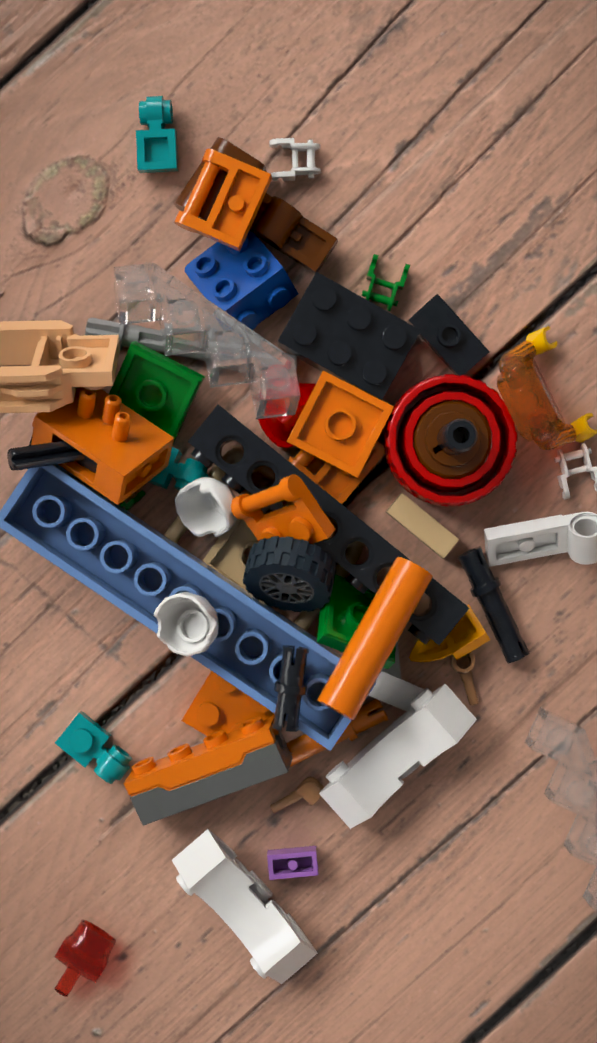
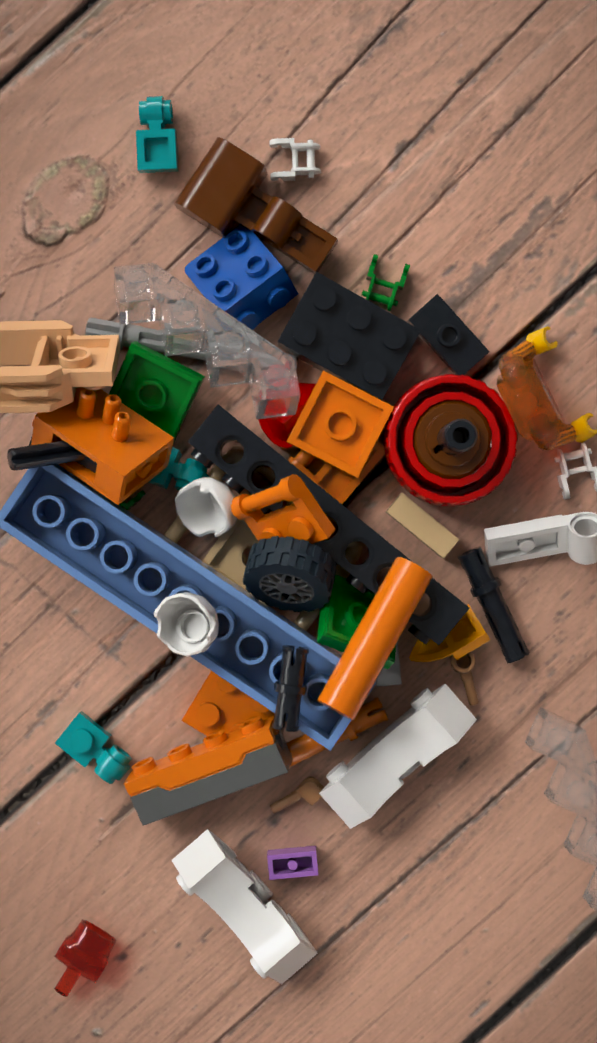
orange plate [174,148,272,251] -> none
white sticker [369,671,425,711] -> none

